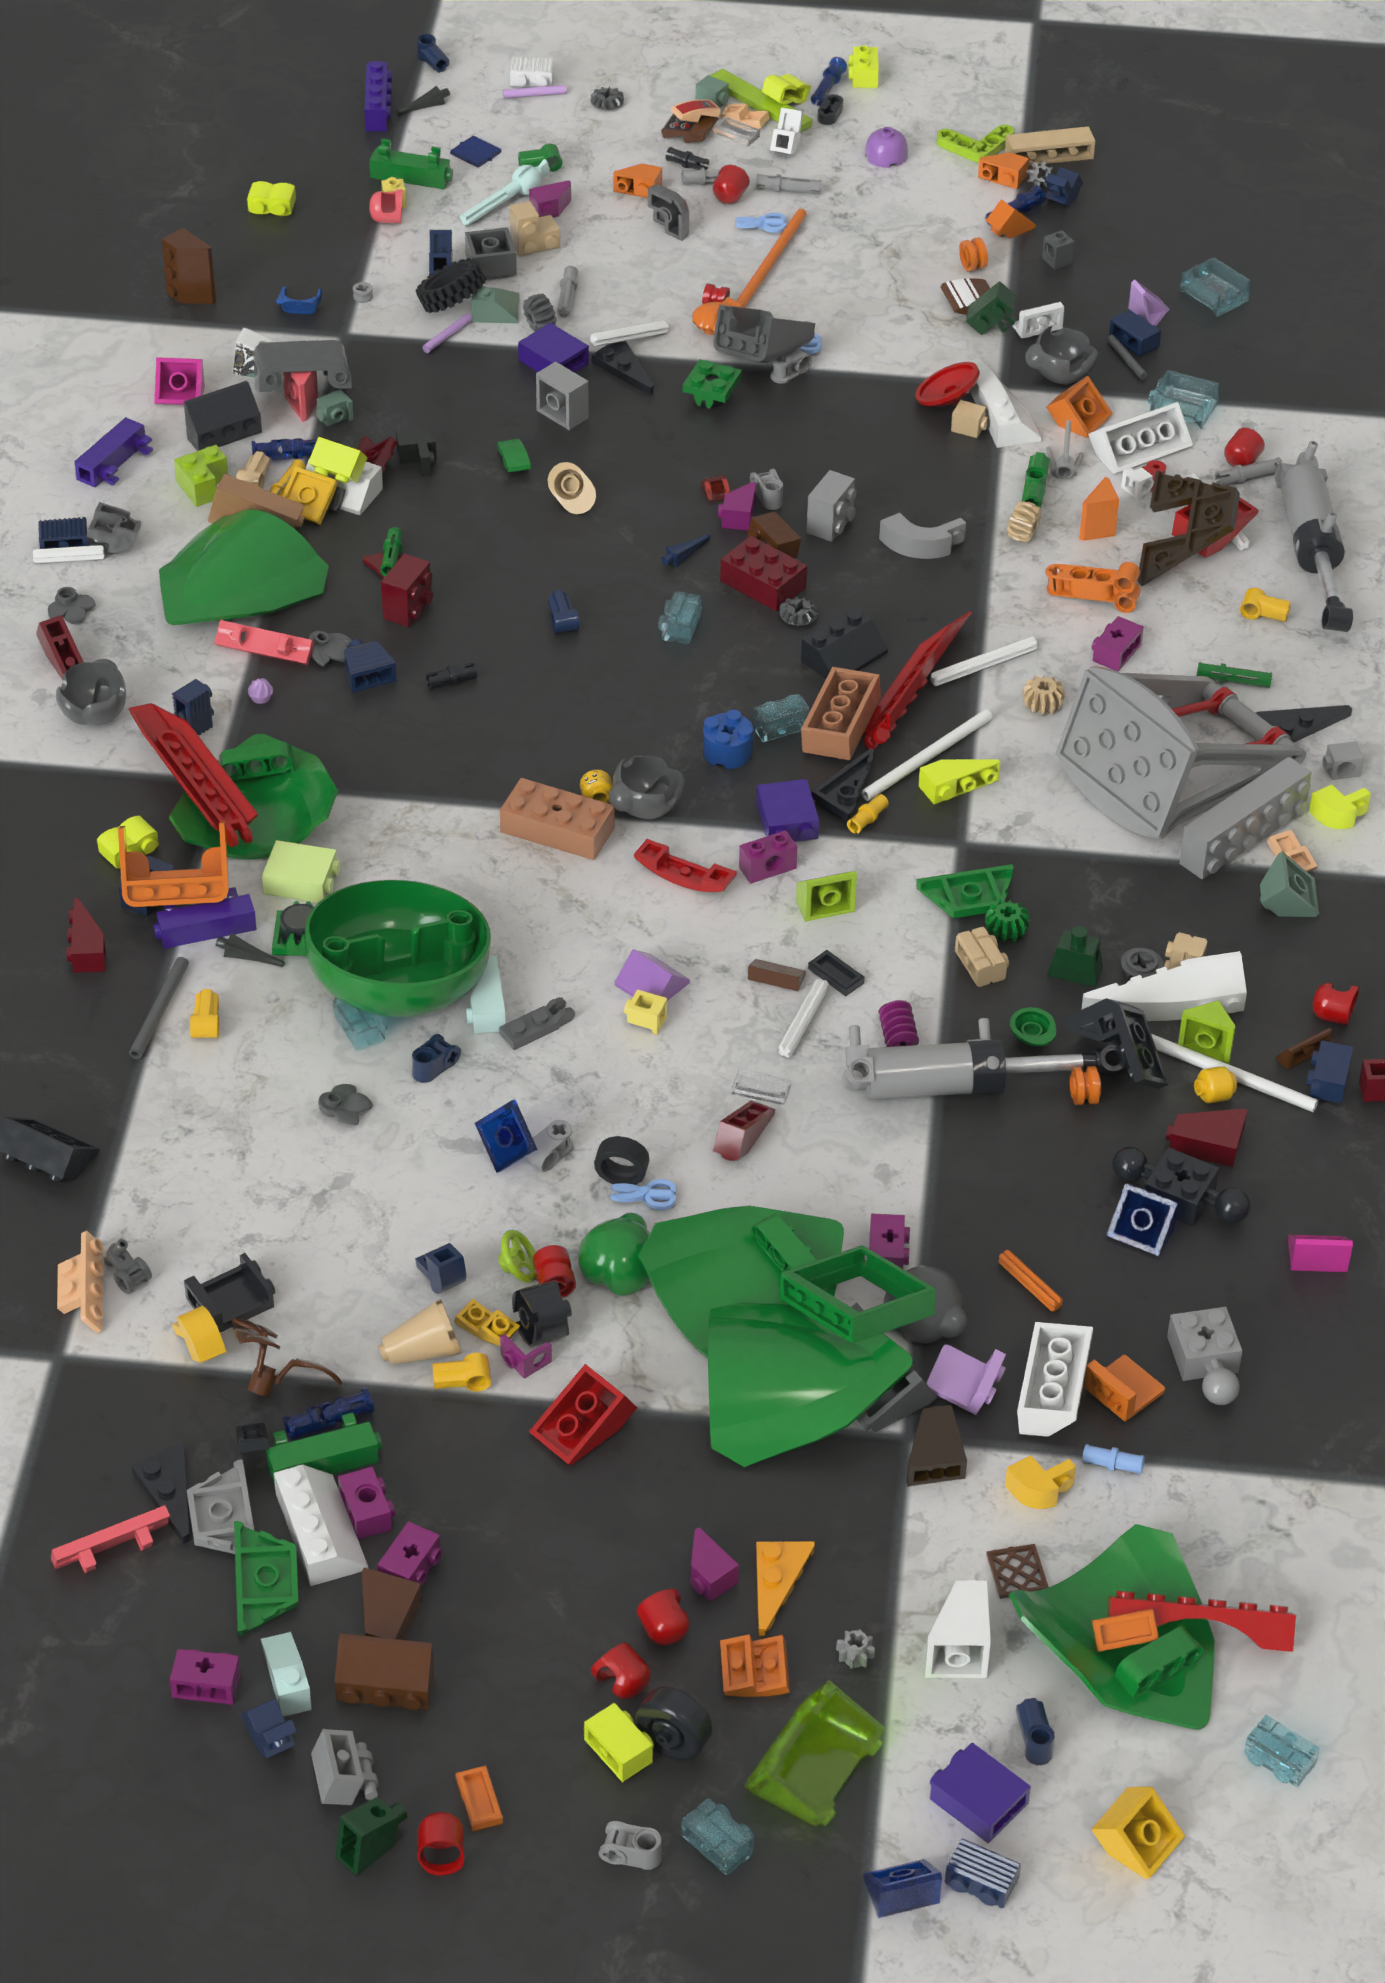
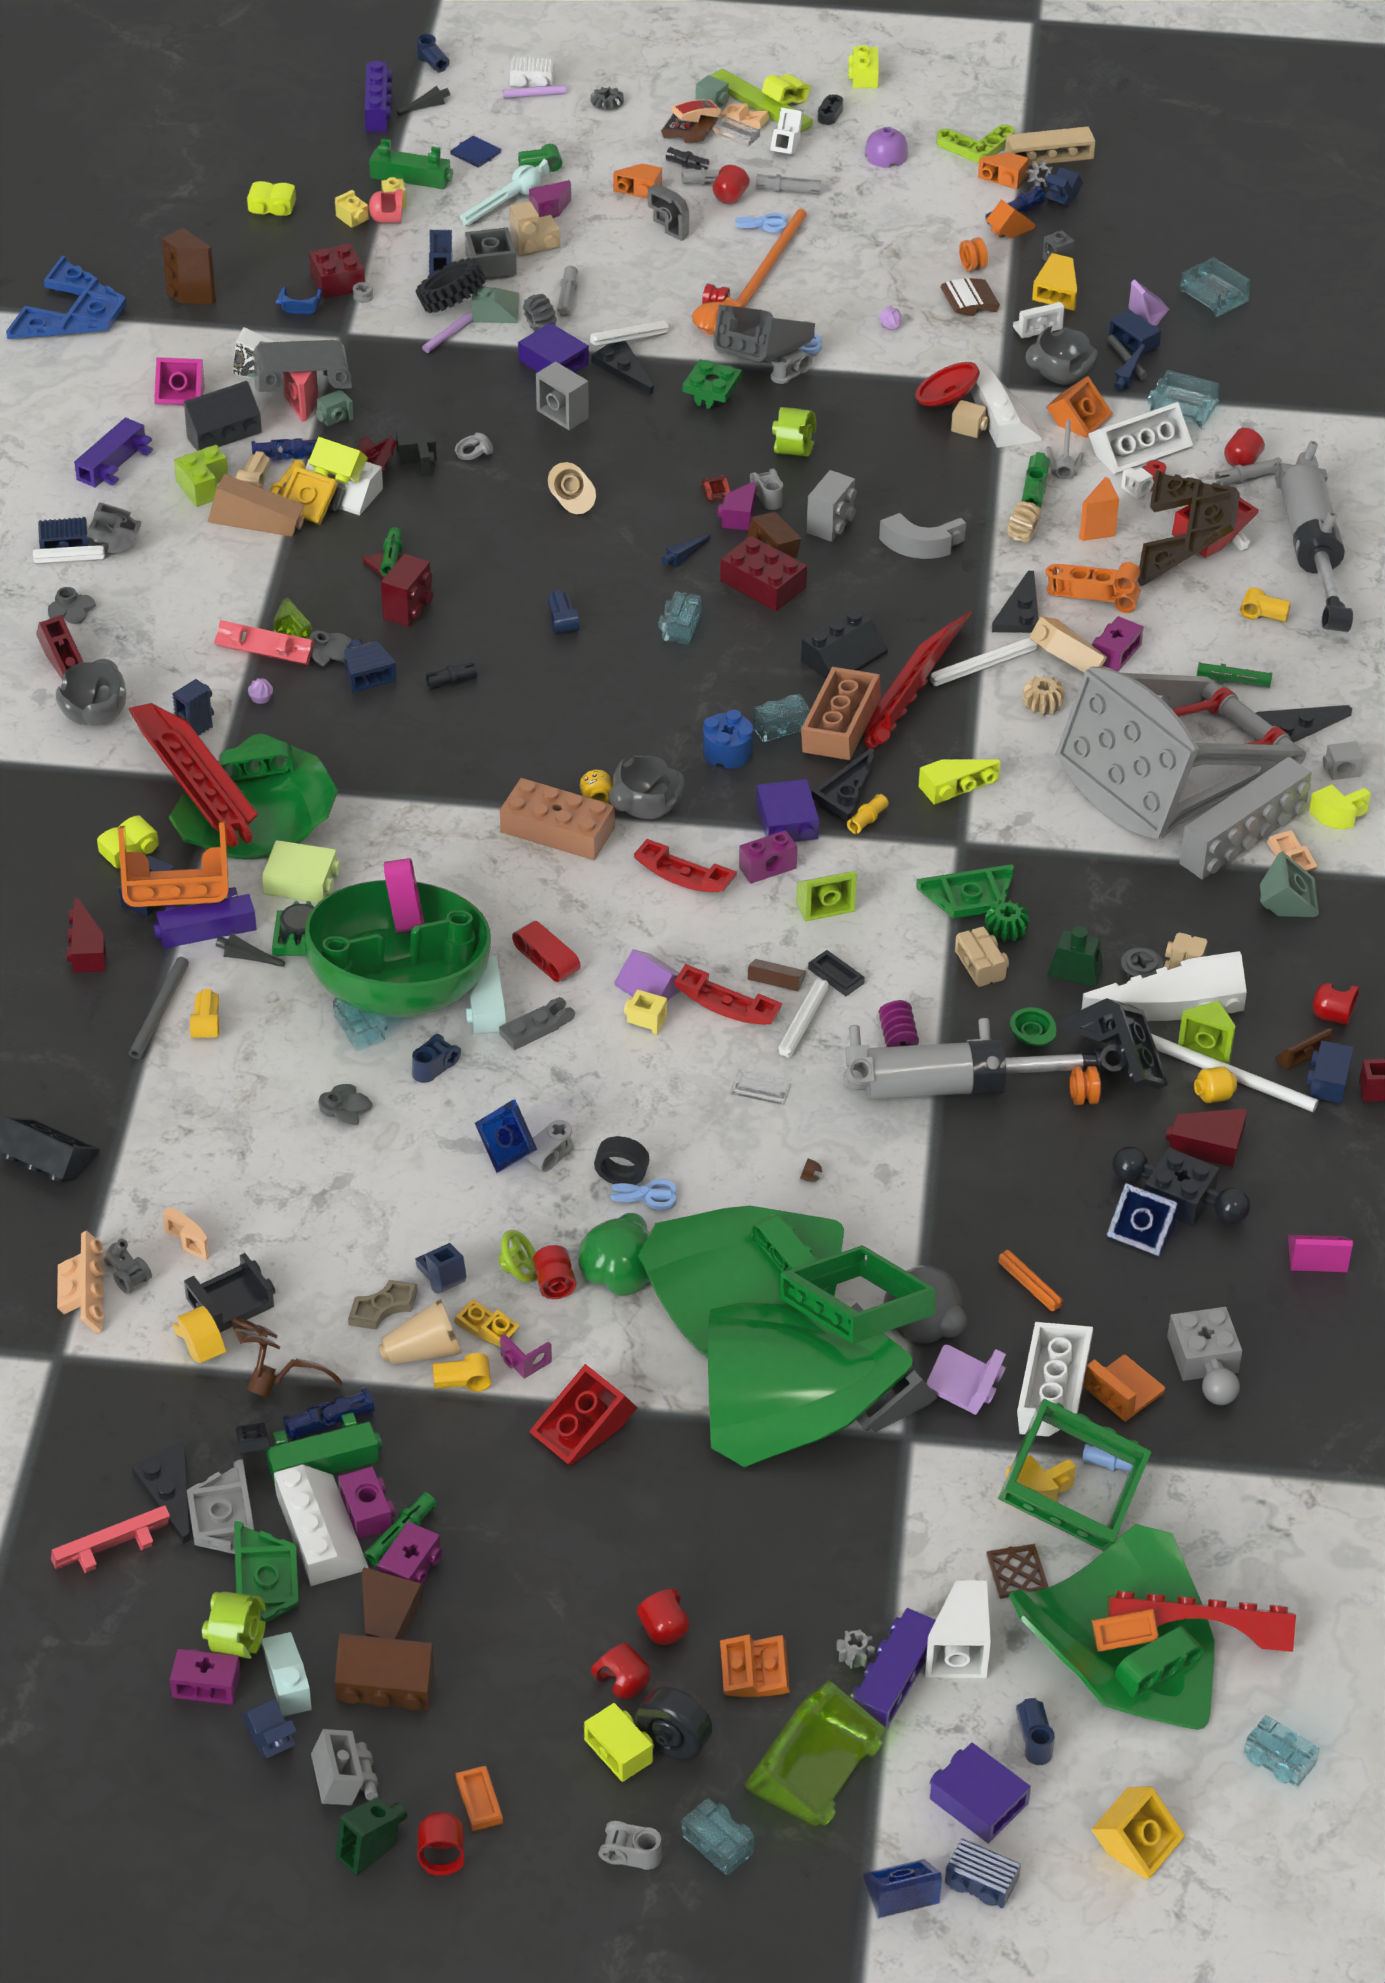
green windscreen [159,509,329,625] -> none
green slope [497,439,531,472] -> none
black brick [512,1280,572,1345] -> none
magenta slope [690,1527,739,1602] -> none
slope [713,1100,776,1161] -> none
light orange wing [756,1542,815,1636] -> none
dark grey gear [779,596,818,626] -> none
clear blue pin [811,57,847,106] -> none
white piece [861,709,993,801] -> none
magenta brick [869,1213,910,1269] -> none
dark brown slope [906,1405,967,1487] -> none
dark green brick [965,281,1016,335] -> none
none -> blue wing [6,255,127,339]
none -> light nougat slope [162,1206,209,1260]
none -> lime brick [202,1591,266,1659]
none -> clear neon green slope [274,598,312,639]
none -> dark red brick [309,244,365,299]
none -> light yellow brick [335,190,369,228]
none -> dark tan tile [348,1280,418,1330]
none -> green pin [364,1492,437,1566]
none -> dark pink beam [384,858,424,934]
none -> light grey piece [455,433,493,460]
none -> red beam [512,921,581,982]
none -> red slope [674,964,782,1025]
none -> lime brick [772,407,816,456]
none -> reddish brown hinge [800,1158,823,1182]
none -> dark purple brick [850,1608,936,1731]
none -> lavender plate [879,306,902,329]
none -> black wing [992,570,1039,633]
none -> green window [997,1399,1152,1551]
none -> tan slope [1029,616,1107,673]
none -> yellow slope [1032,253,1077,311]
none -> dark blue piece [1114,344,1145,390]

